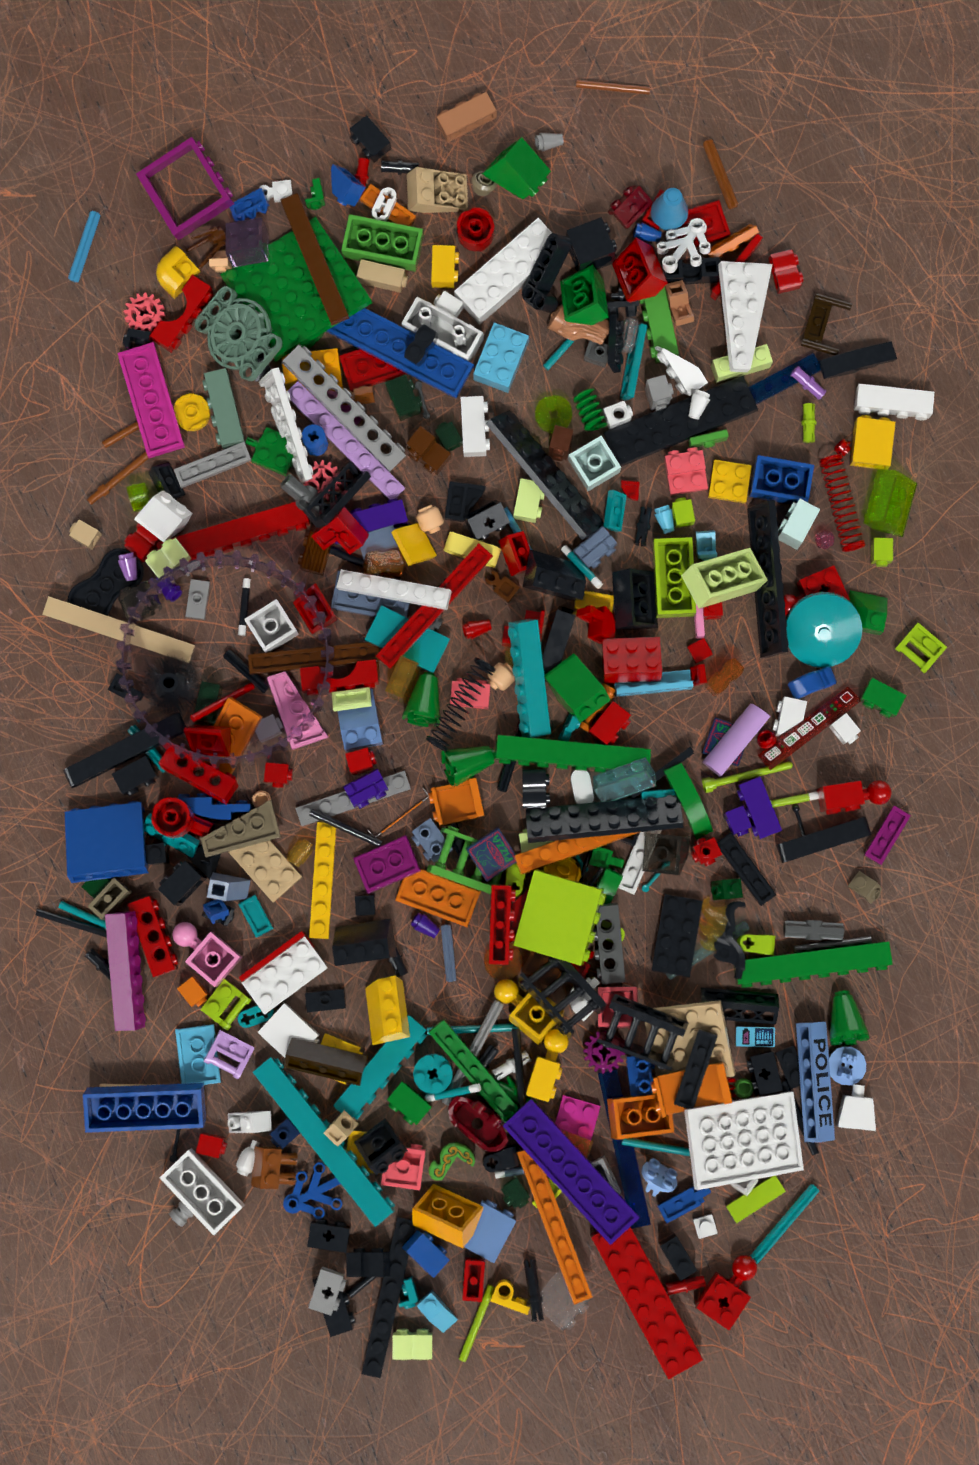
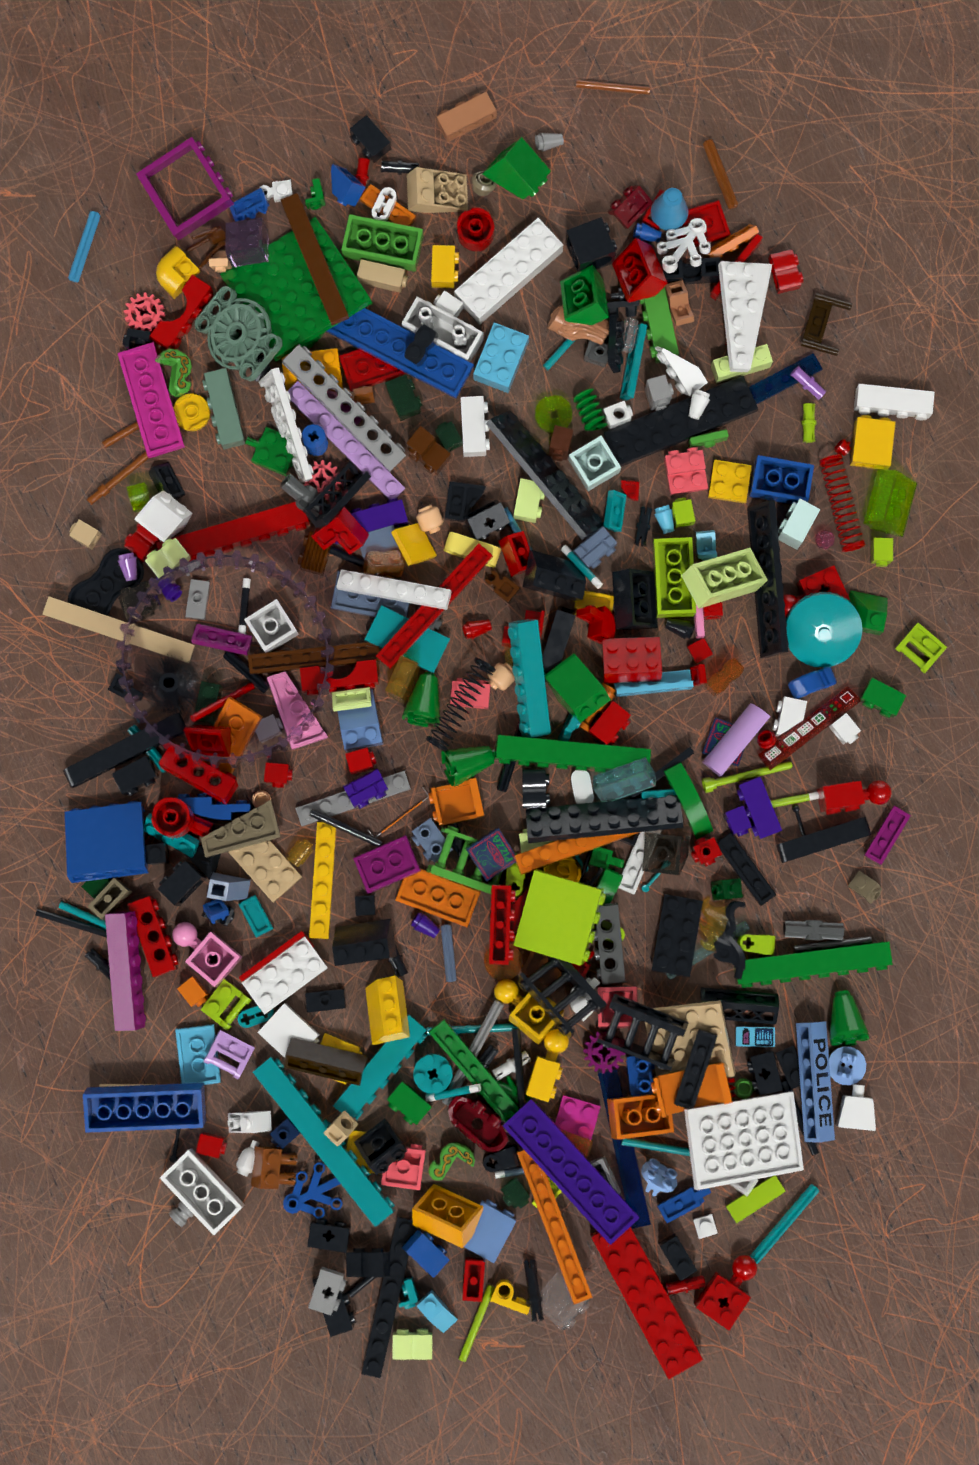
light grey plate [174,442,251,488] -> none
red slope [293,583,337,635] -> none
dark grey hinge [415,381,430,419] -> none
black beam [522,233,572,313] -> none
black slope [818,341,897,379] -> none
none -> bright green animal [155,349,192,397]
none -> magenta plate [191,624,252,655]
none -> black cone [665,618,695,639]

